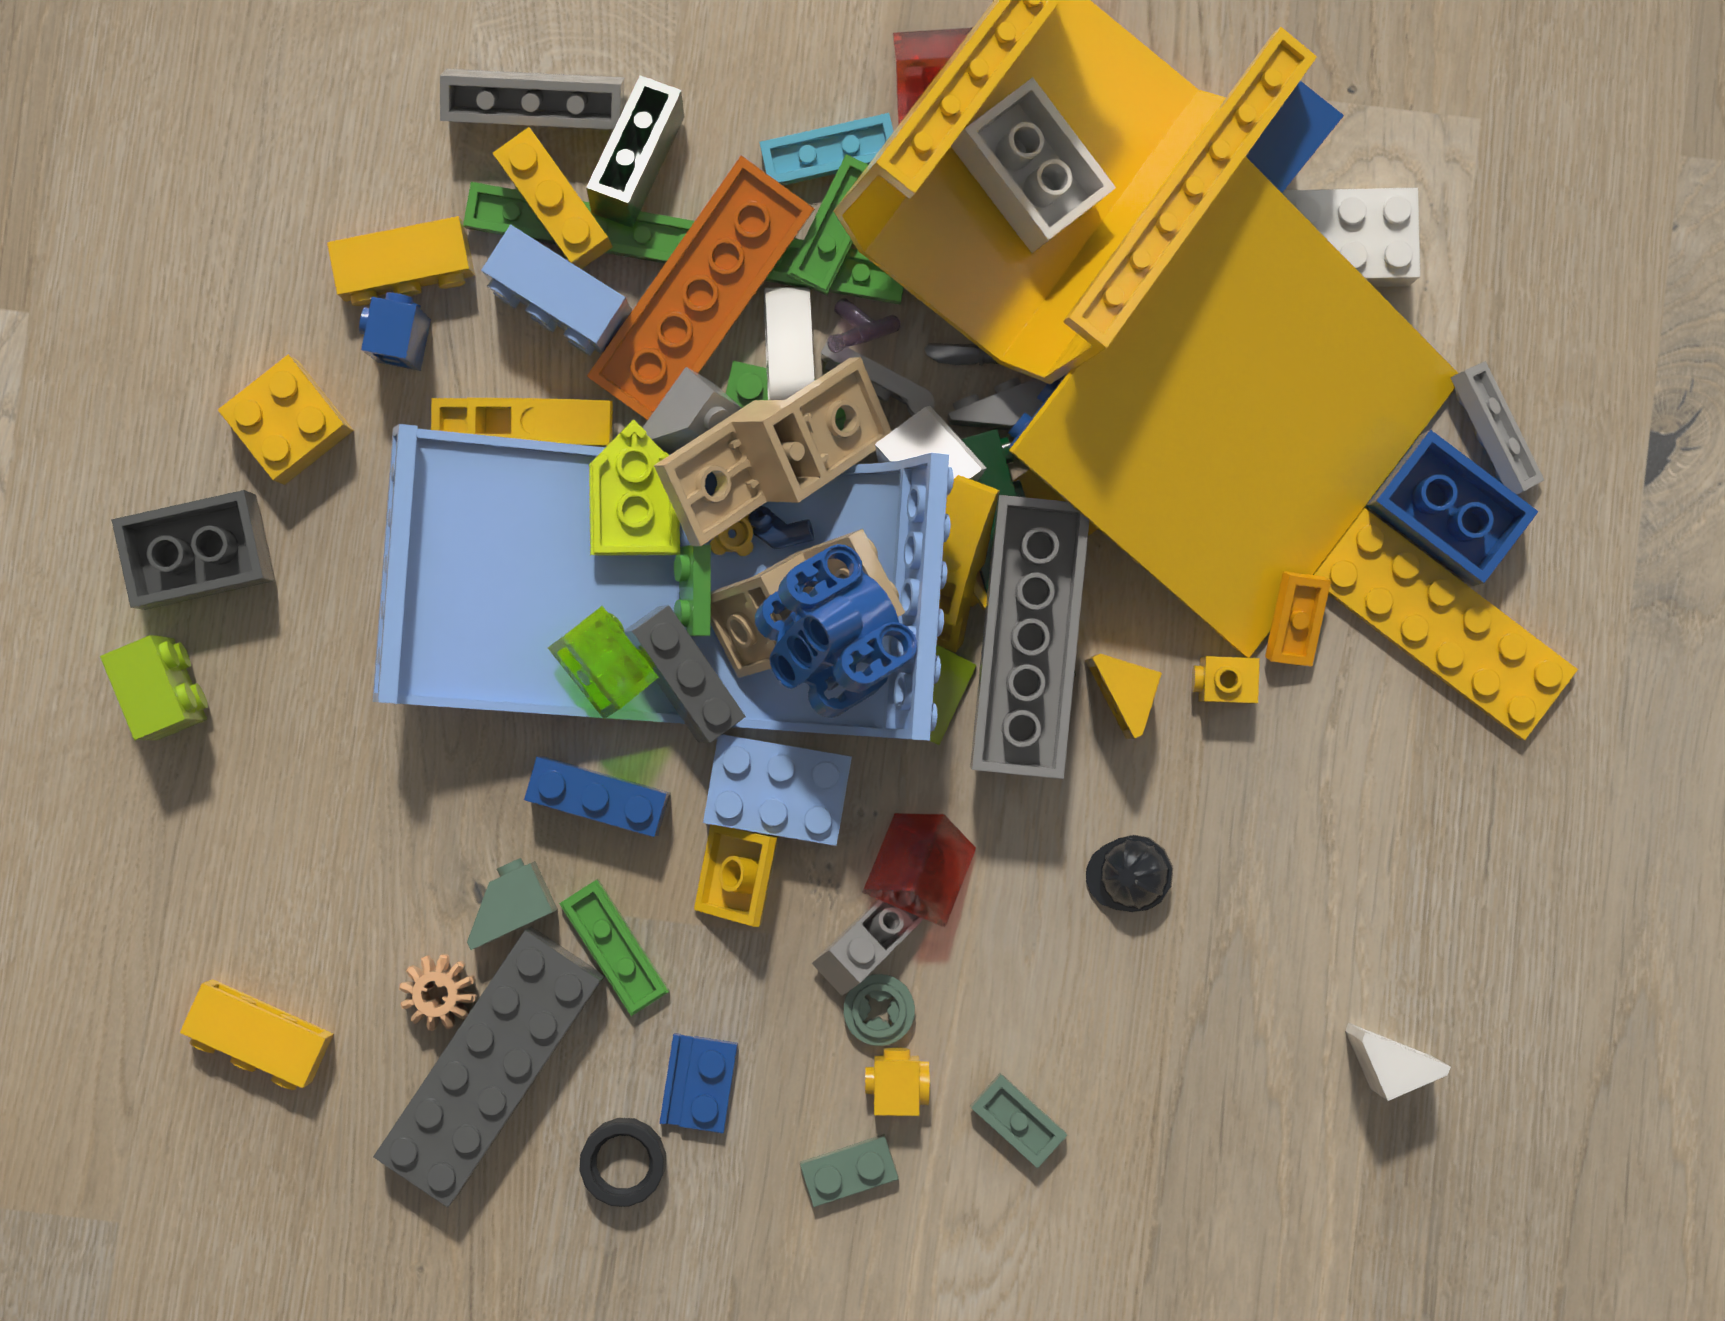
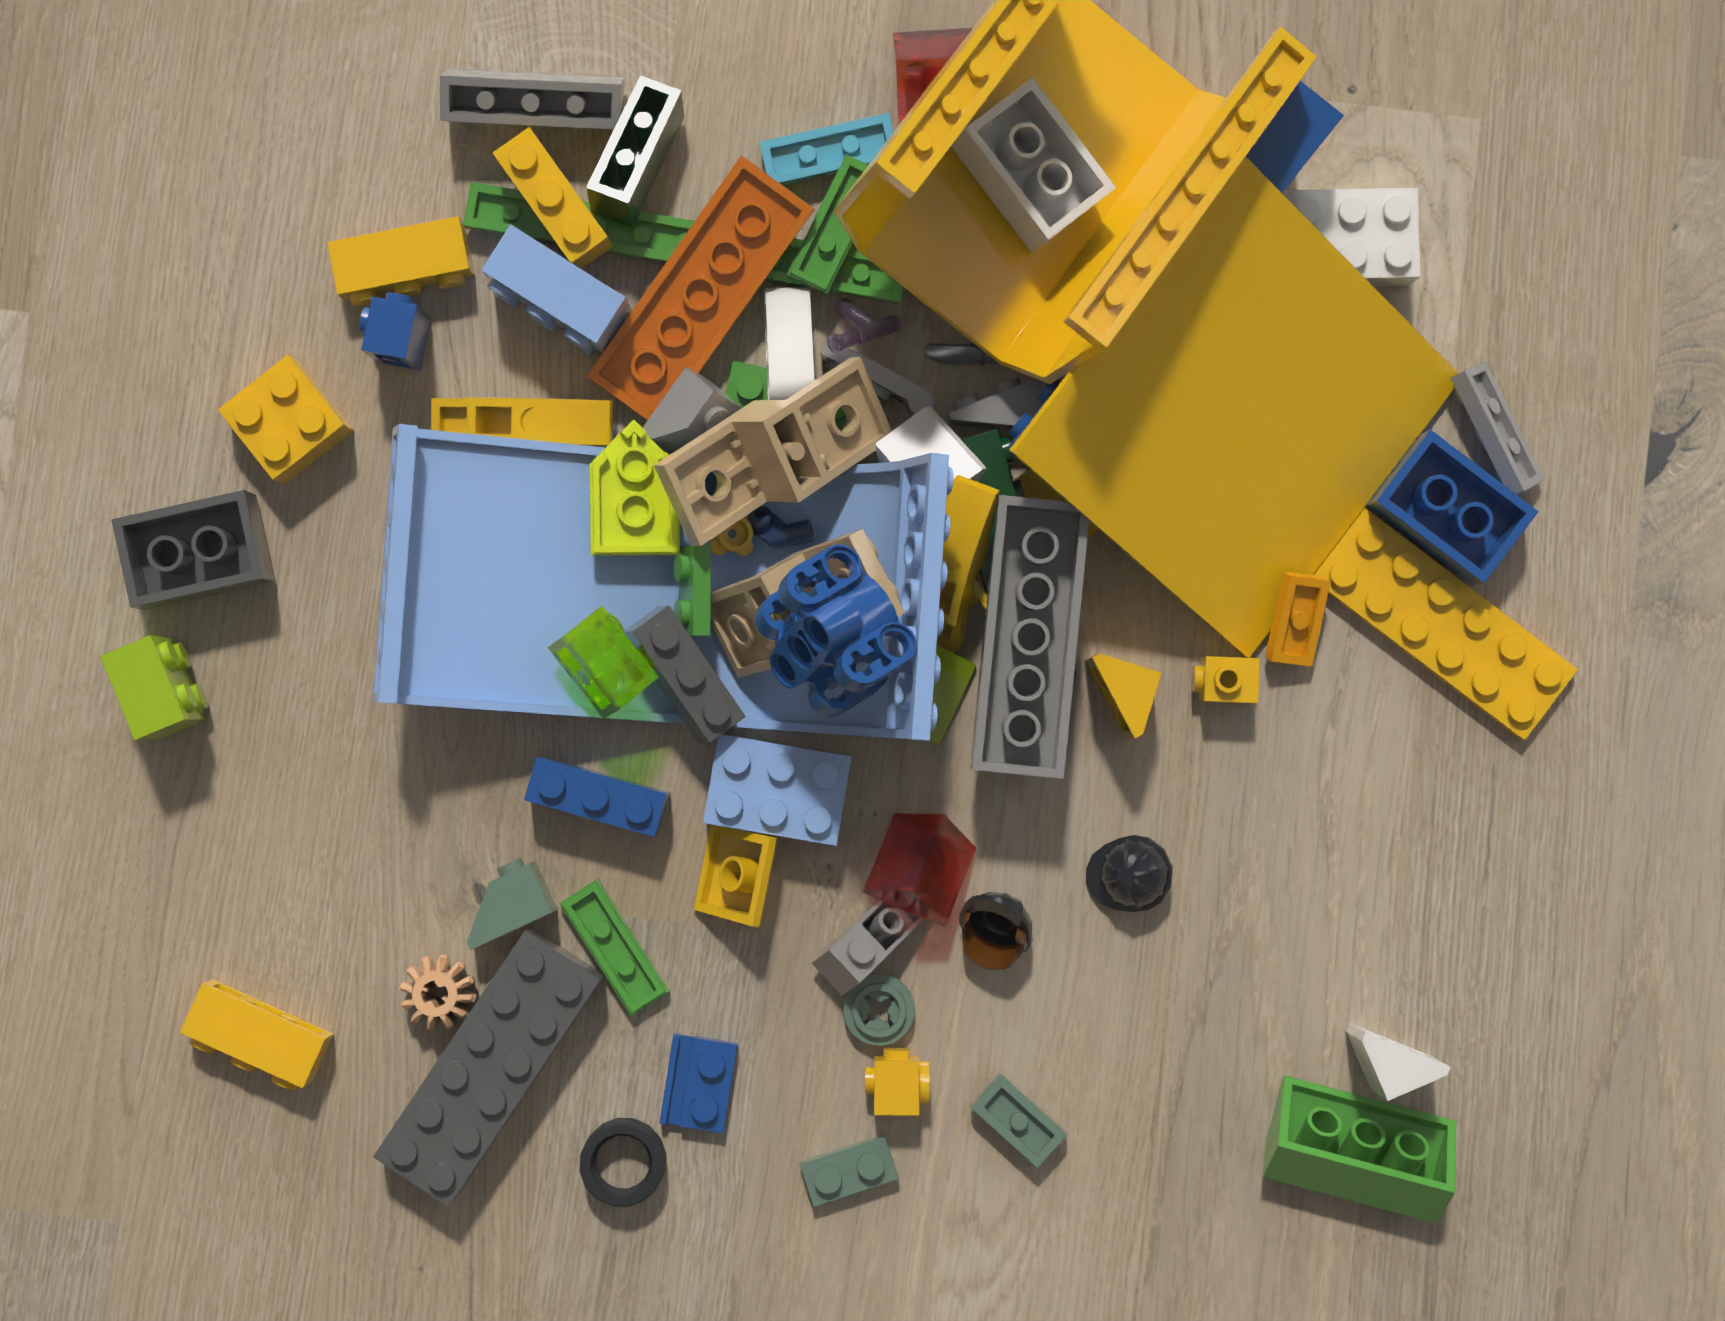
none -> piece [959,892,1033,971]
none -> bright green slope [1263,1075,1457,1224]

